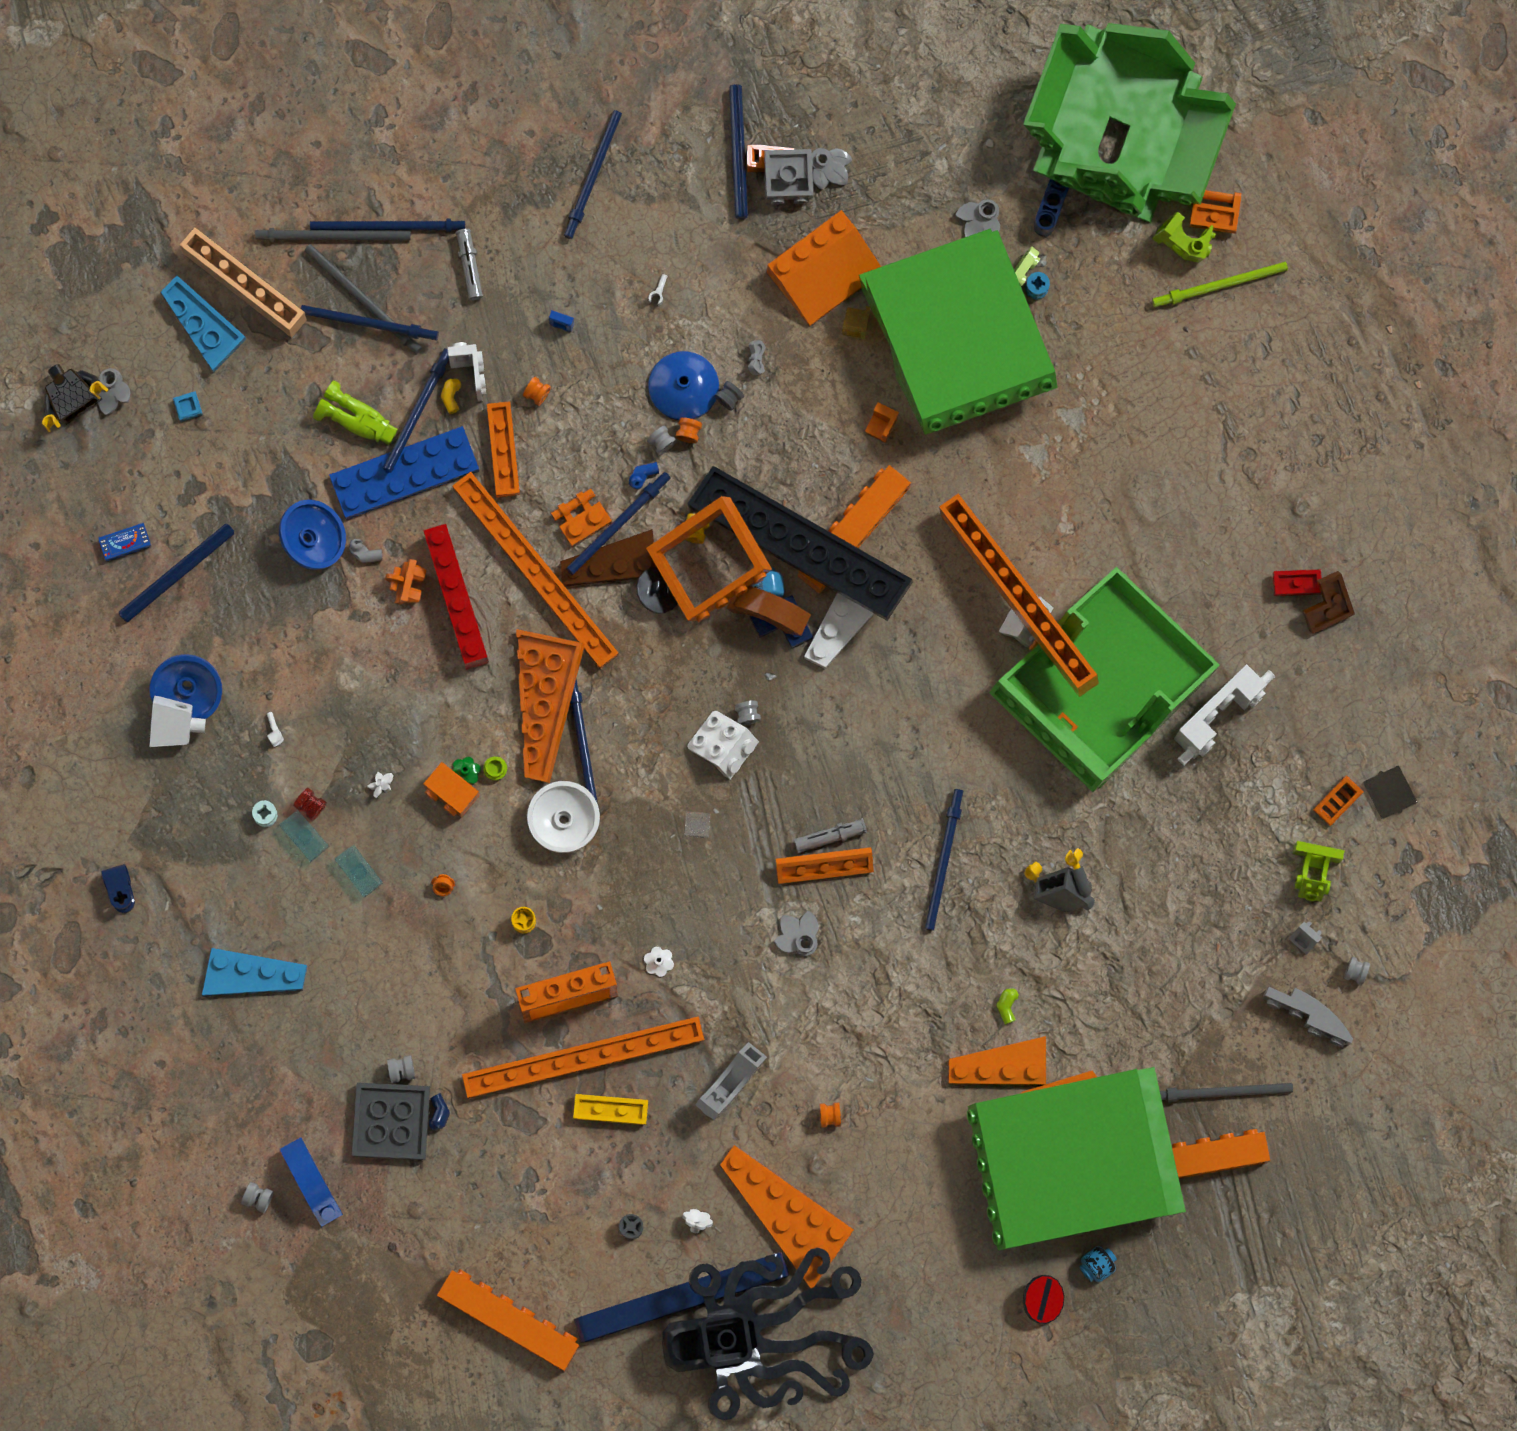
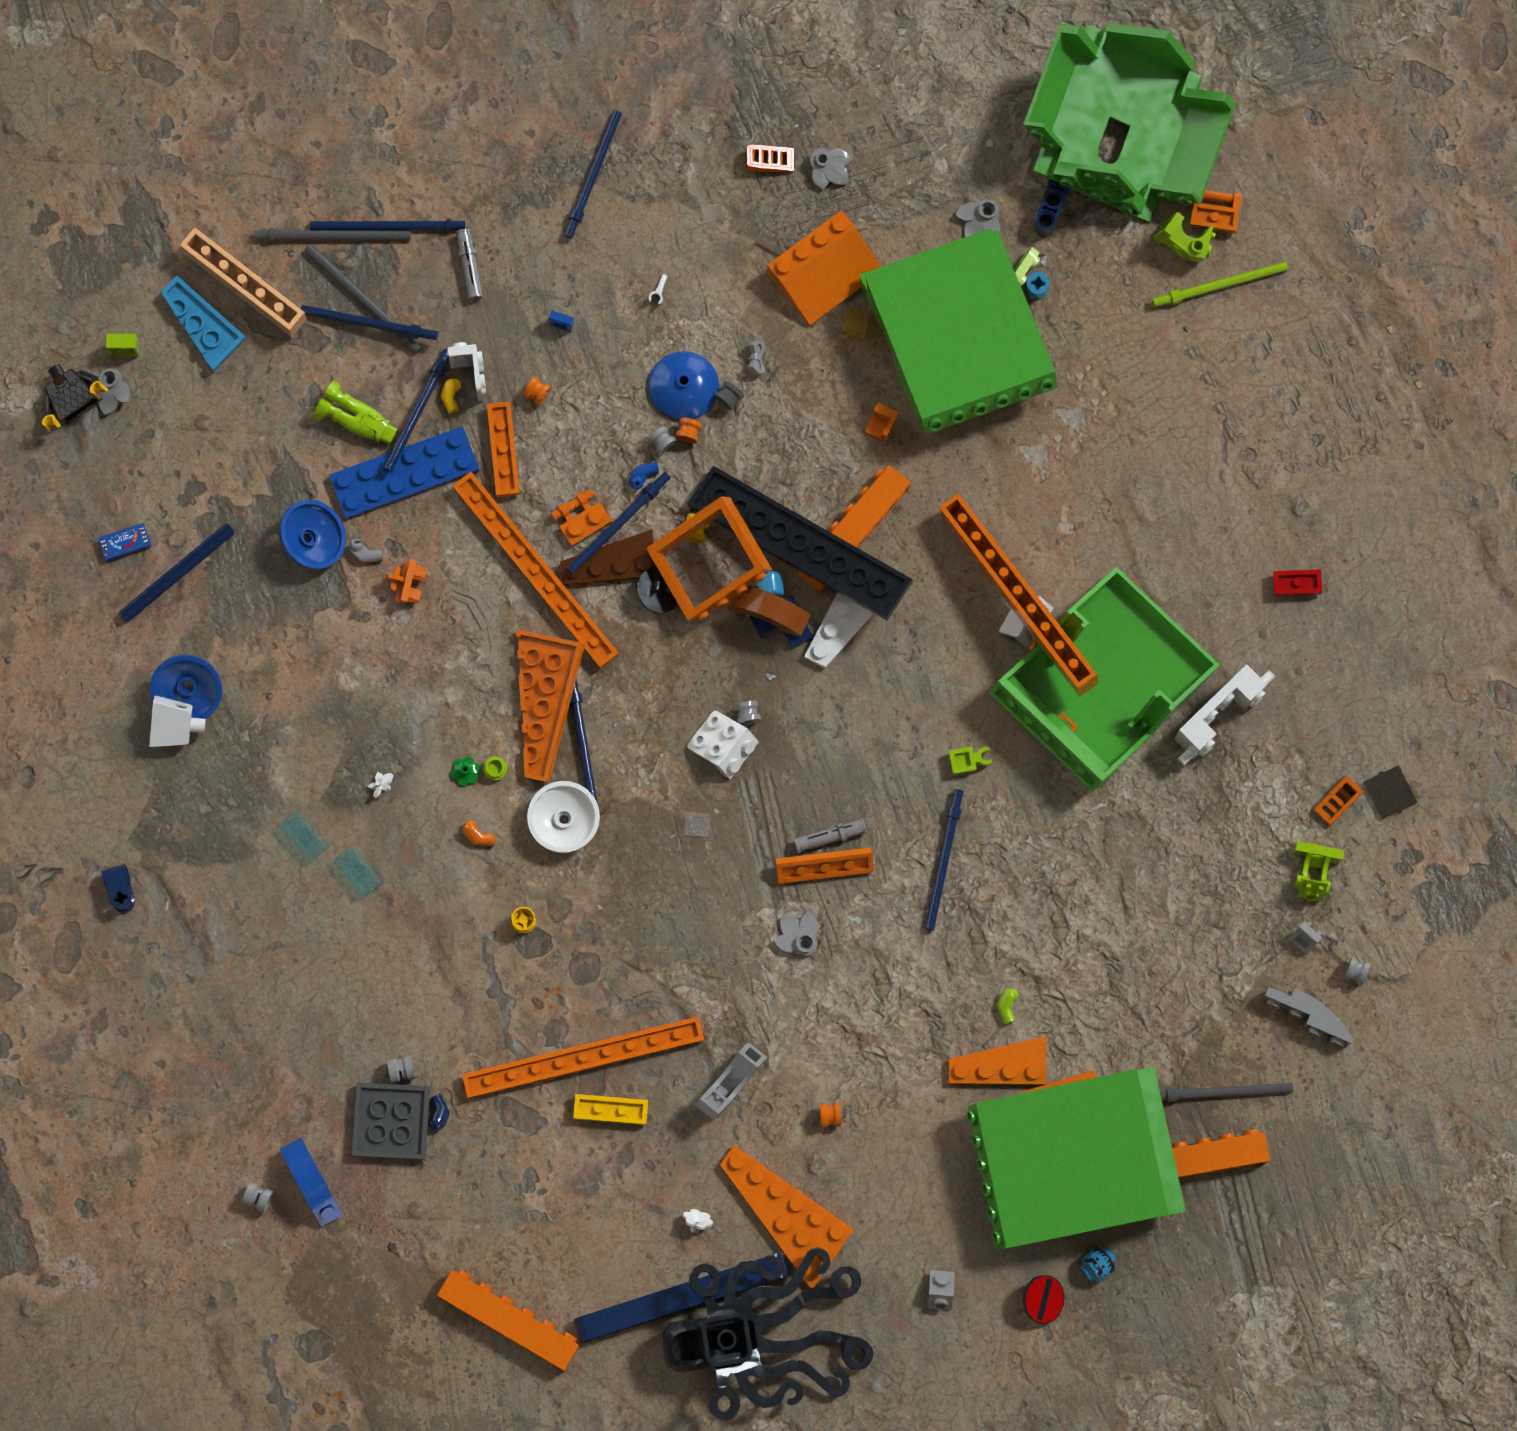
dark azure tile [173,391,203,422] -> none
dark azure wing [202,948,308,996] -> none
light aqua wheel [252,800,278,827] -> none
white hand [267,712,284,747] -> none
clear red wheel [293,788,327,821] -> none
red brick [423,524,489,670] -> none
orange brick [423,762,480,818] -> none
orange plate [431,874,455,896] -> none
orange window [515,961,618,1023] -> none
dark grey wheel [619,1214,643,1240] -> none
white plant [644,947,674,977] -> none
dark blue axle [729,84,748,219] -> none
light grey plate [764,149,813,205] -> none
dark grey torso [1024,848,1095,912] -> none
reddish brown plate [1303,571,1355,634] -> none
none -> lime piece [106,333,140,356]
none -> orange arm [462,820,495,846]
none -> light grey bracket [927,1270,955,1311]
none -> lime plate [948,746,992,775]

